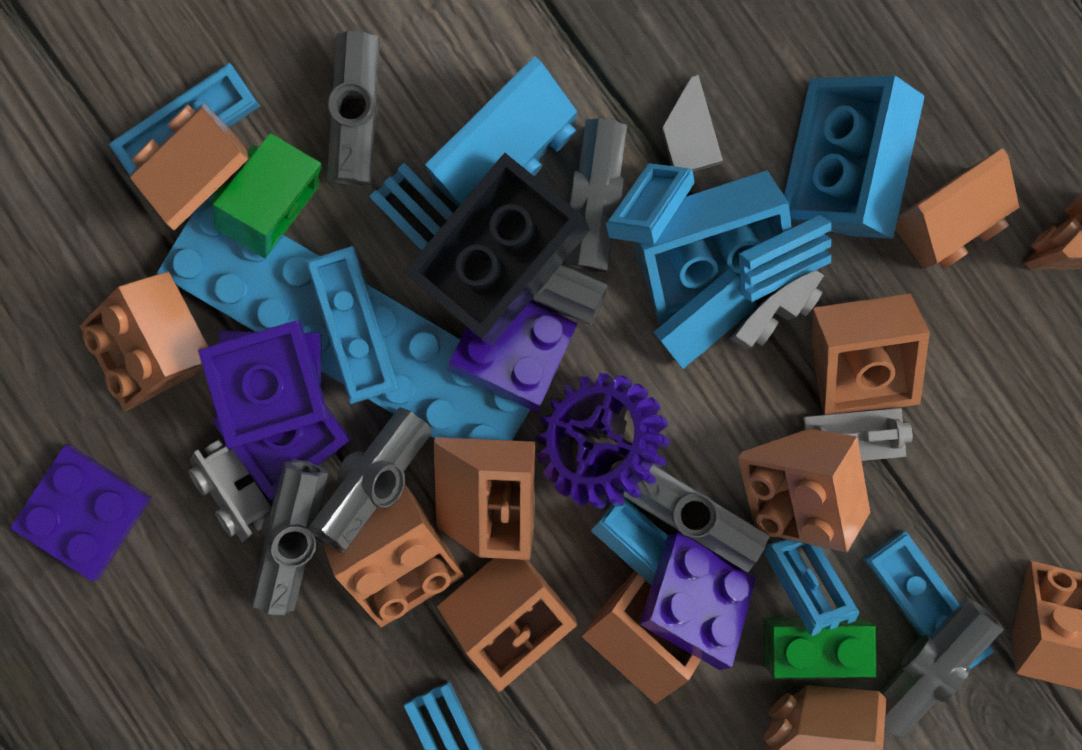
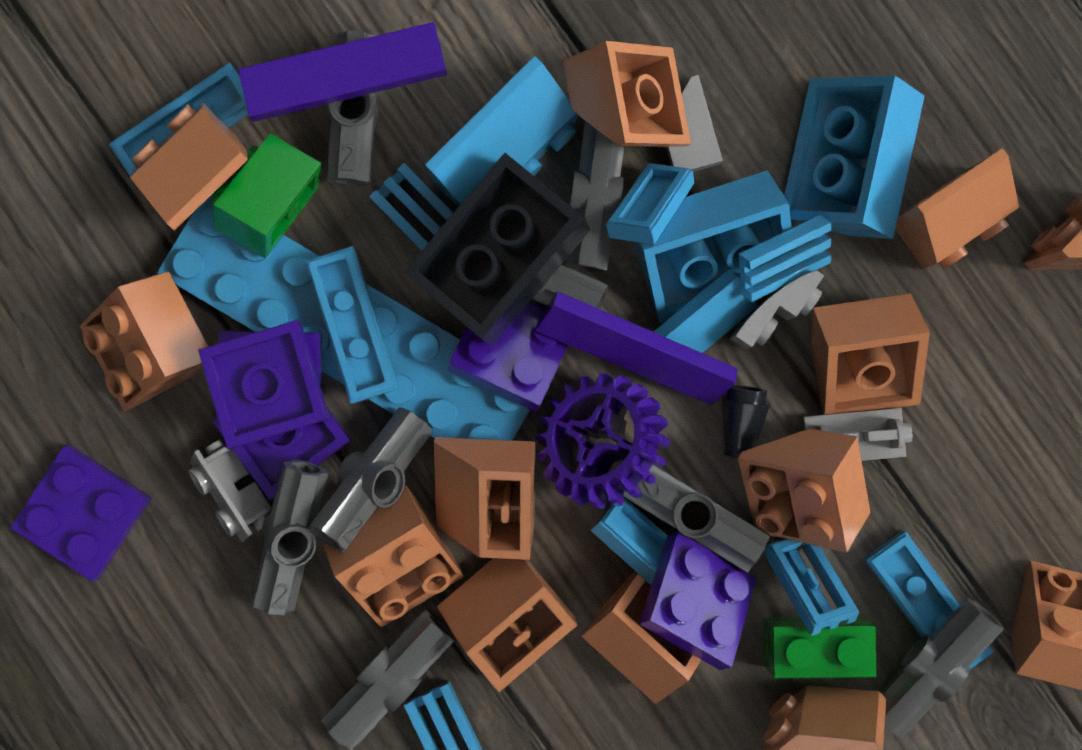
none -> dark purple tile [238,22,447,122]
none -> dark grey piece [321,609,455,750]
none -> dark purple tile [535,291,738,405]
none -> nougat slope [563,41,691,147]
none -> black cone [721,385,771,458]

